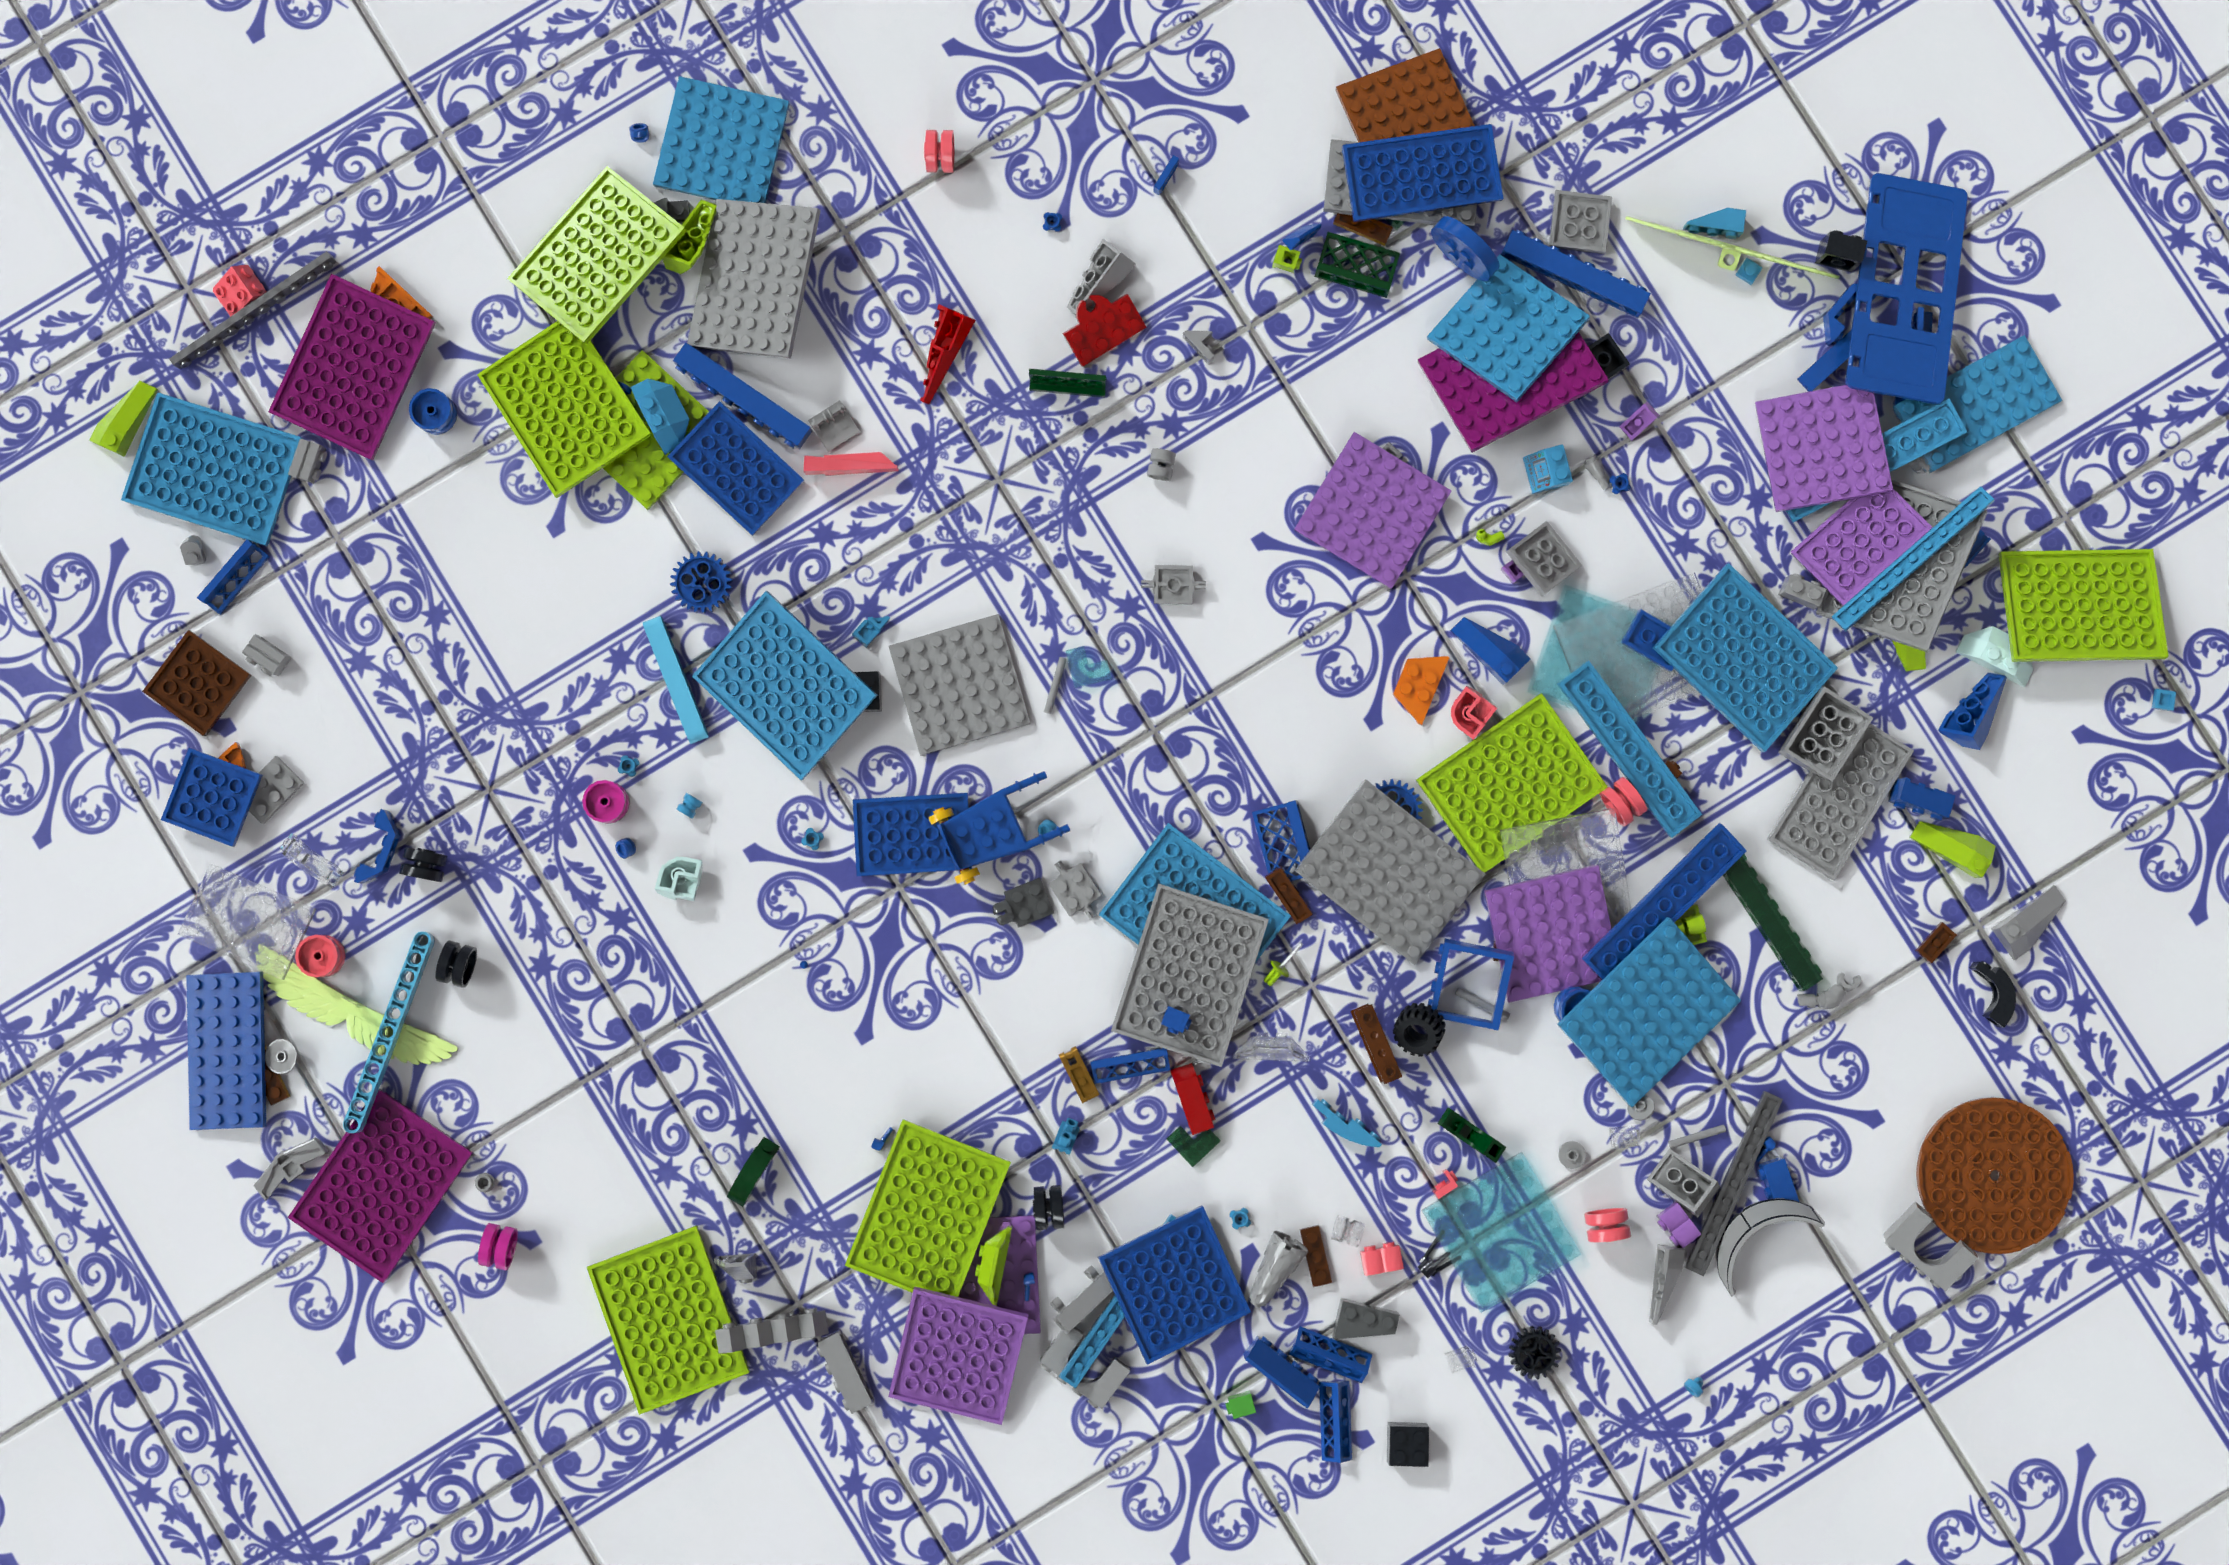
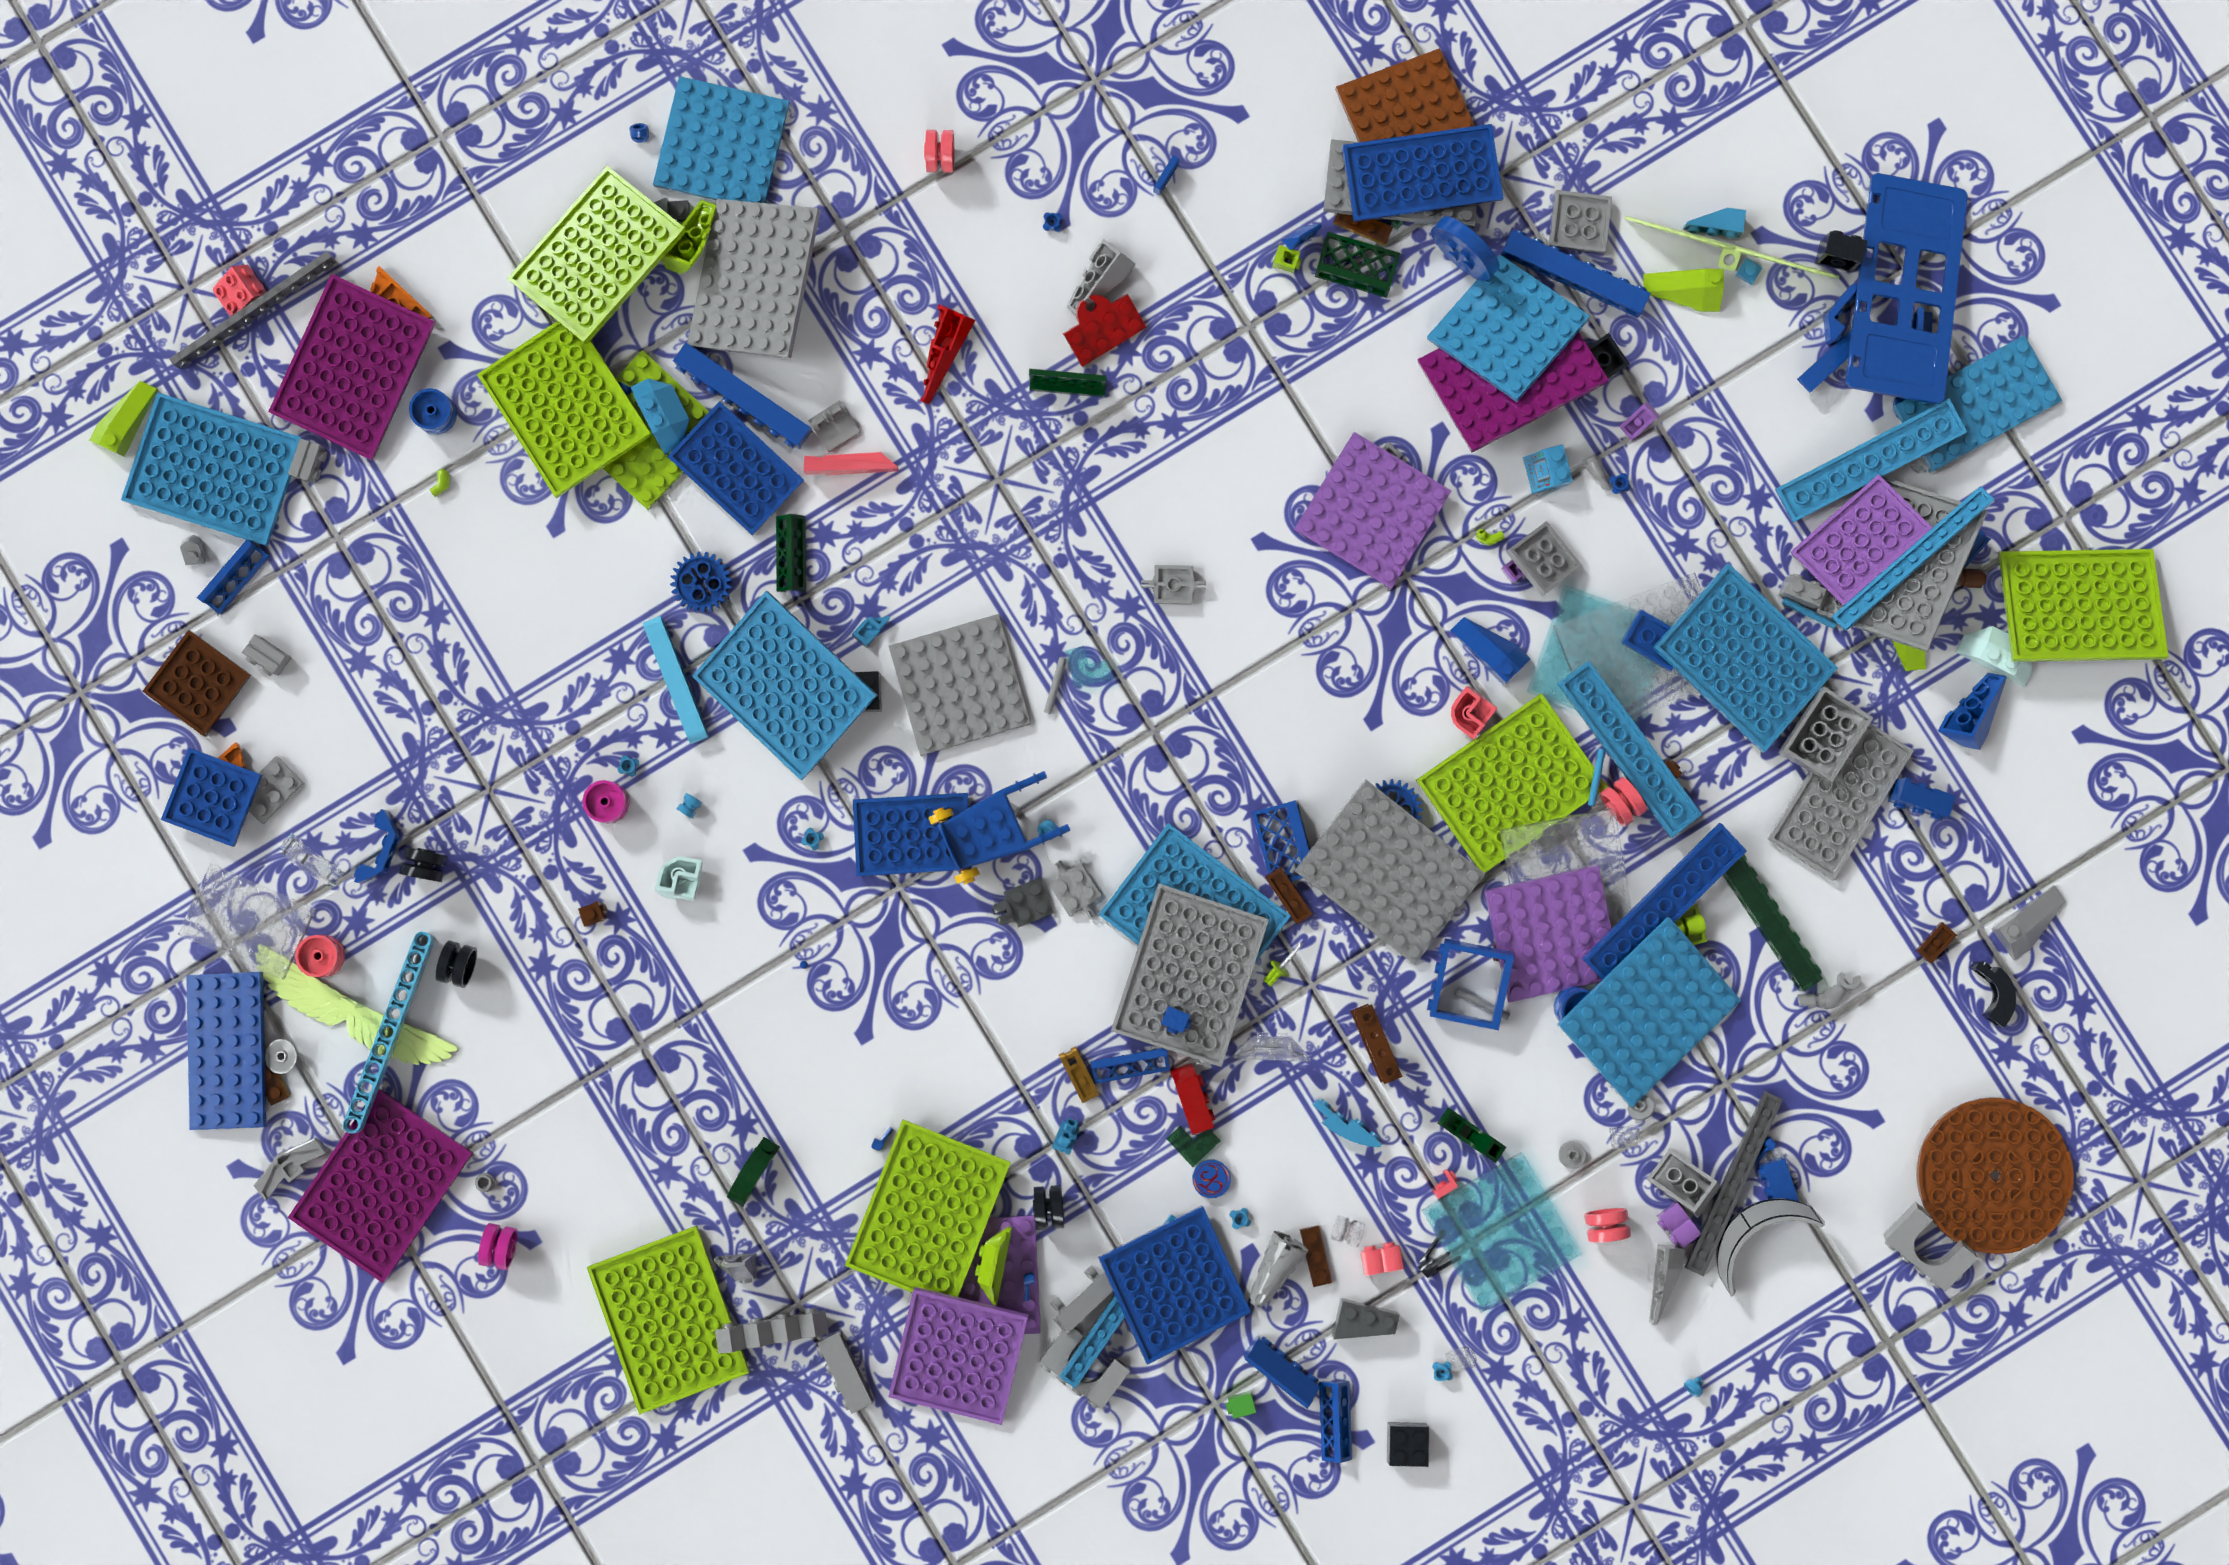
blue tile [615,838,636,859] -> none
light grey wheel [1147,448,1176,481] -> none
light grey slope [1183,330,1214,365] -> none
blue fence [1289,1326,1372,1383] -> none
orange wing [1393,656,1450,725] -> none
black tyre [1393,1003,1446,1057] -> none
black gear [1508,1326,1561,1380] -> none
light grey bar [1668,1124,1726,1149] -> none
medium lavender plate [1755,385,1893,512] -> none
lime wedge [1909,821,1996,878] -> none
dark azure plate [2152,689,2176,711] -> none
none -> lime arm [429,469,450,497]
none -> reddish brown bracket [578,901,608,927]
none -> dark green fence [776,514,806,592]
none -> blue tile [1192,1159,1231,1198]
none -> dark azure plate [1432,1361,1453,1381]
none -> dark azure bar [1588,749,1606,807]
none -> lime wedge [1643,269,1724,312]
none -> dark azure bar [1781,597,1837,629]
none -> reddish brown brick [1957,568,1987,588]

